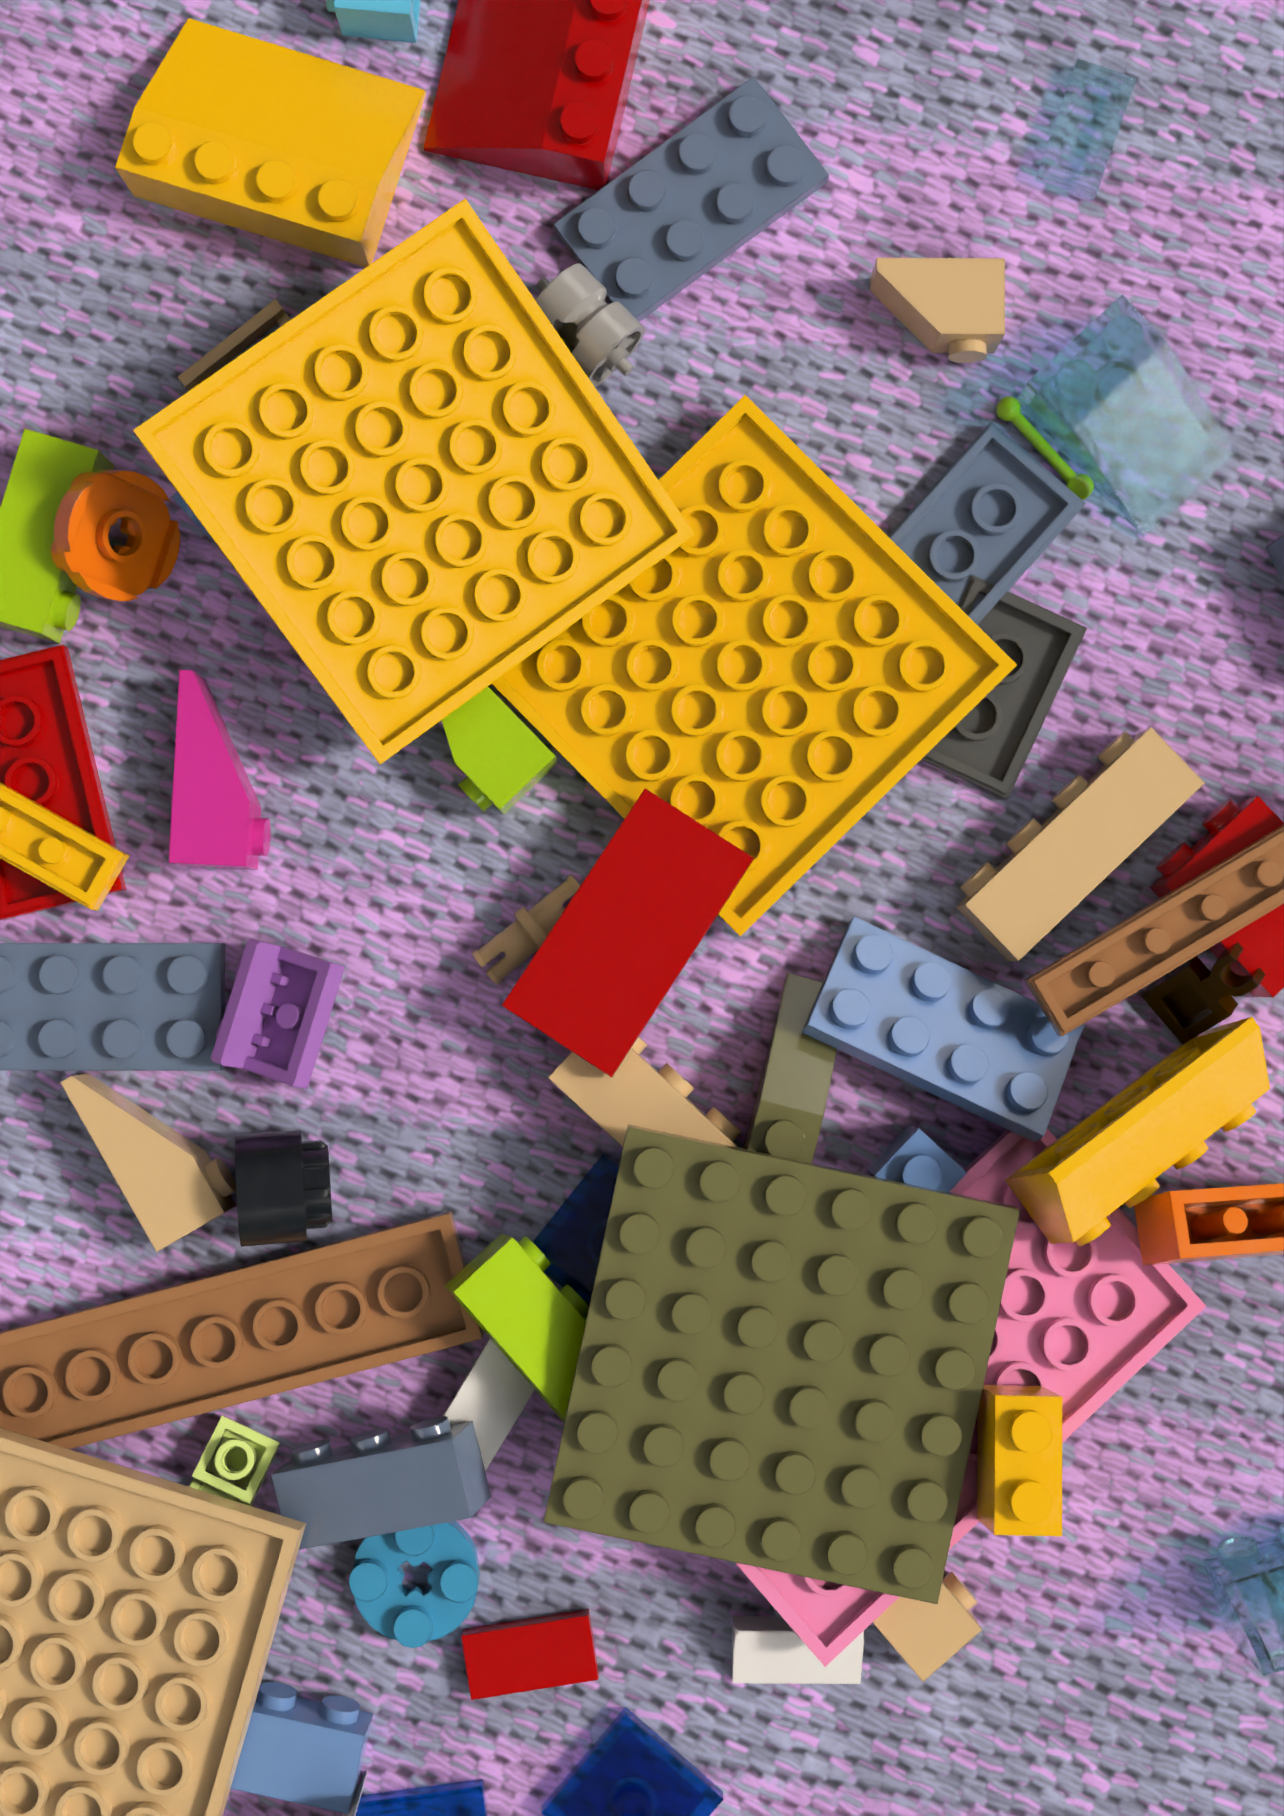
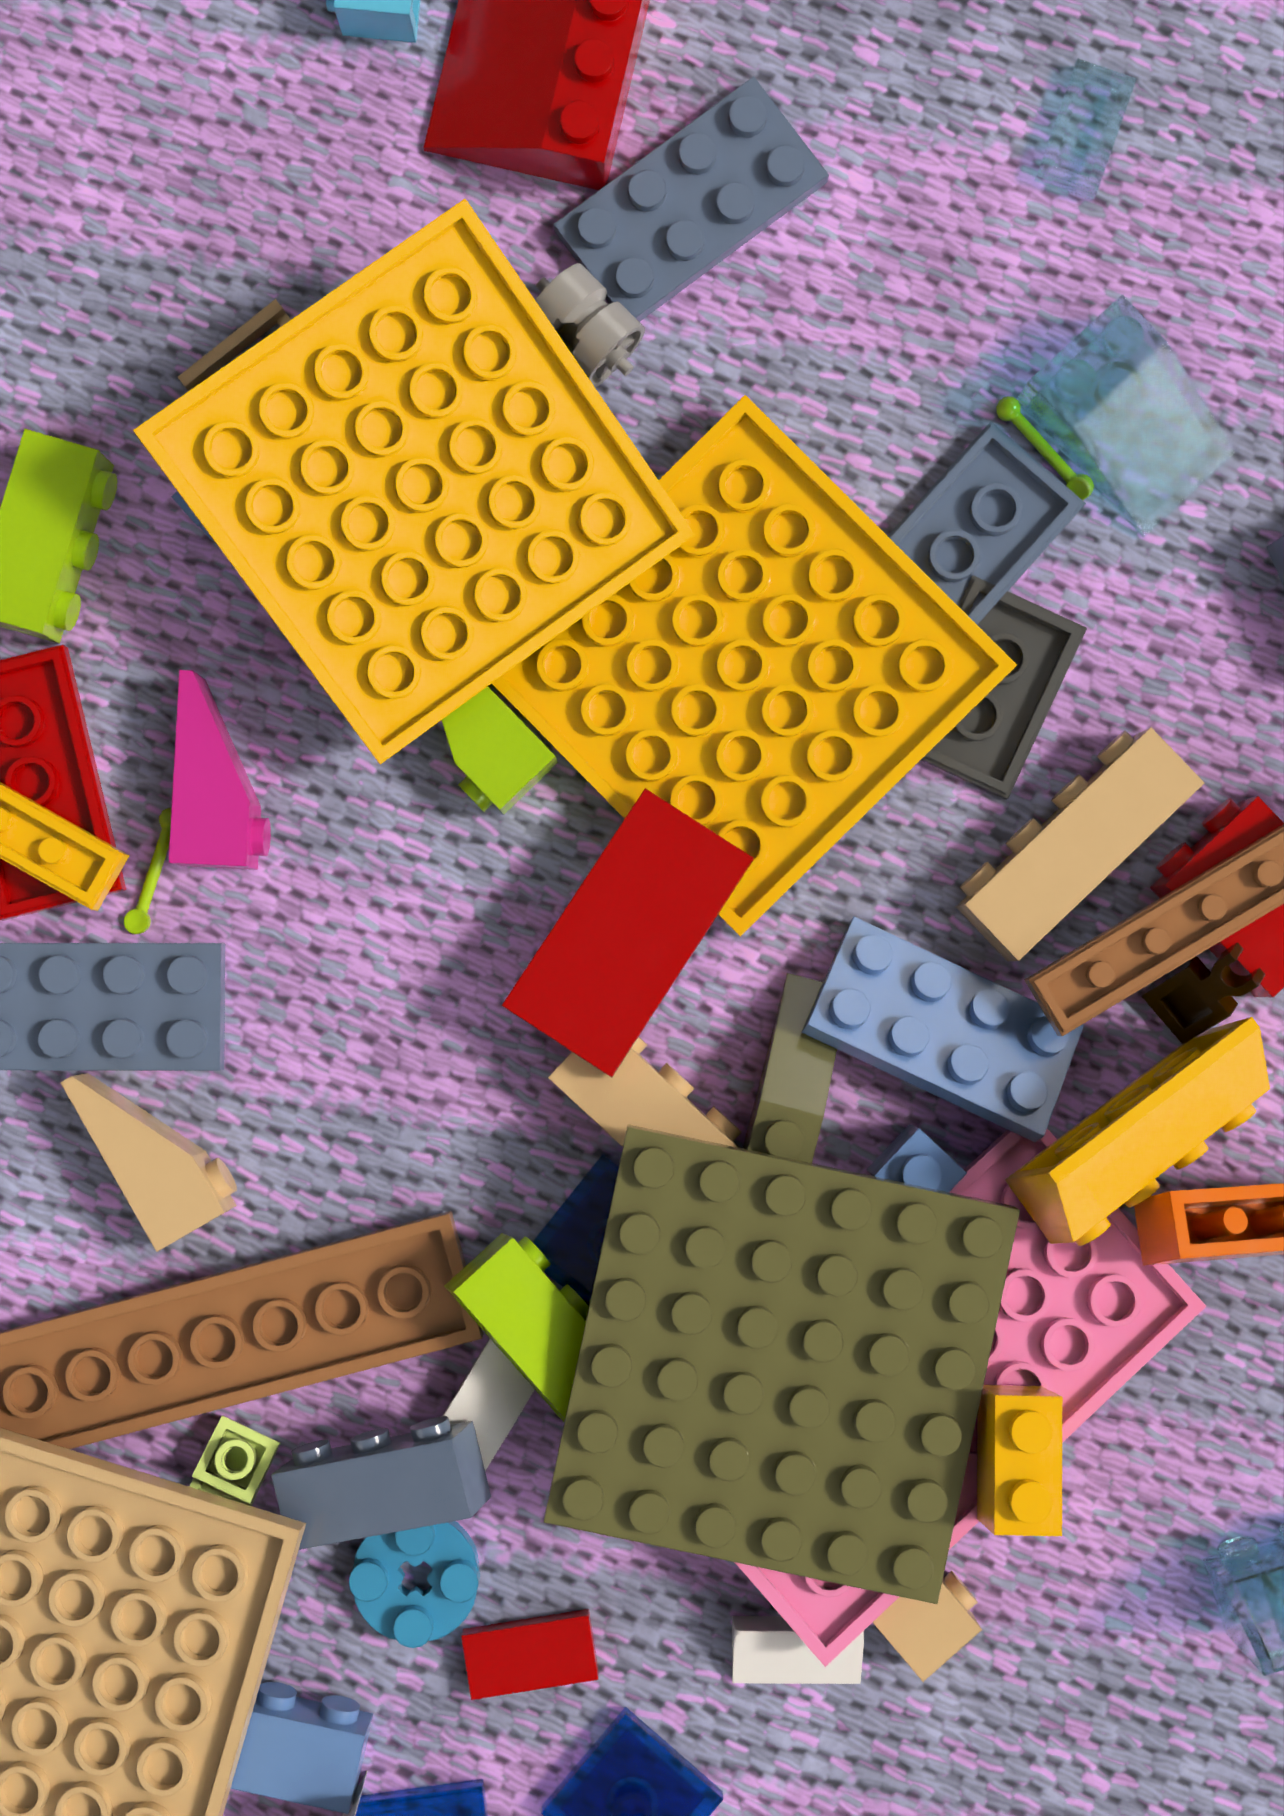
orange plate [51,469,180,601] -> none
yellow slope [115,18,426,267] -> none
medium lavender bracket [211,938,345,1089] -> none
black piece [235,1130,332,1247] -> none
tan pin [472,874,580,985] -> none
tan slope [870,258,1005,363] -> none
none -> lime hinge [124,807,172,934]

